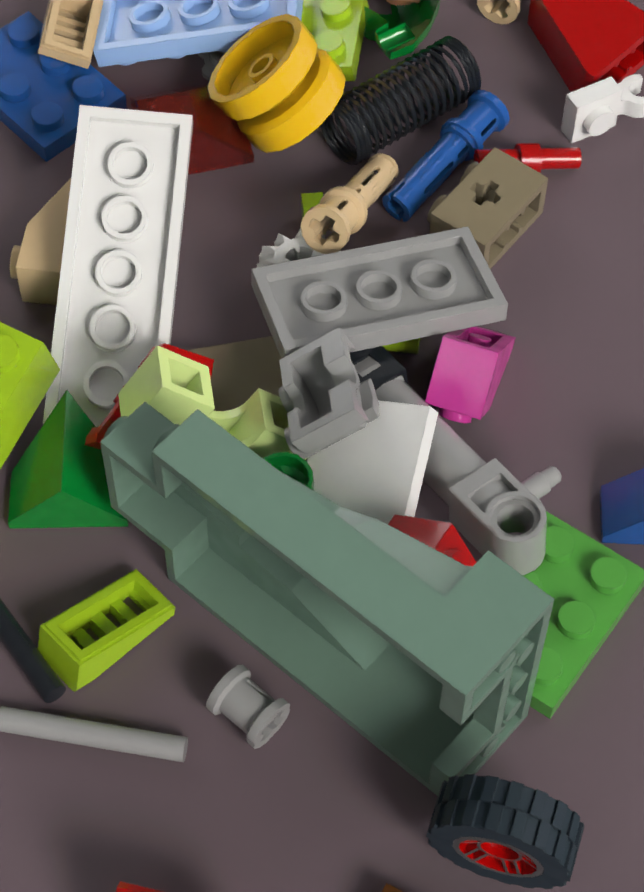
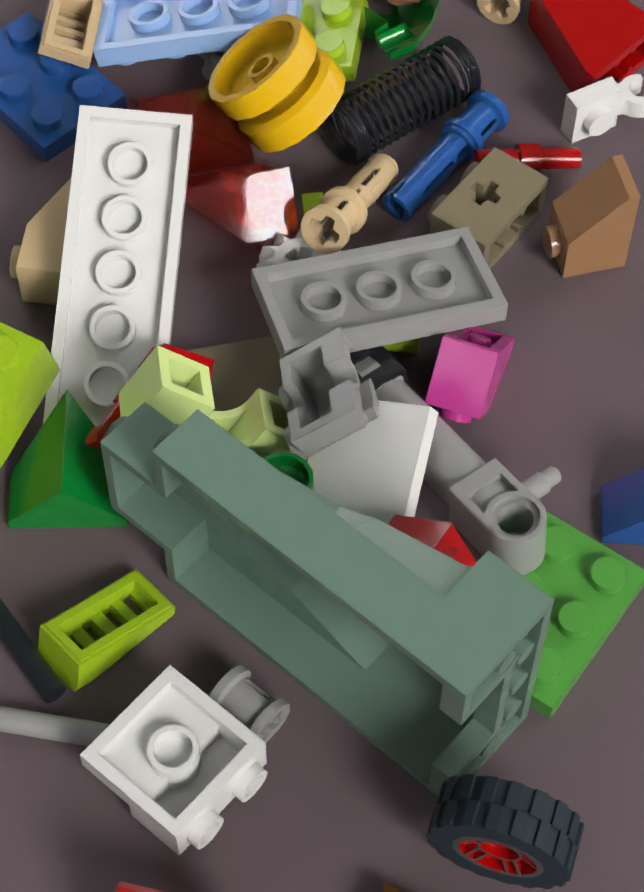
none -> white plate [80,665,267,856]
none -> clear red slope [185,160,301,250]
none -> medium nougat slope [542,154,641,278]

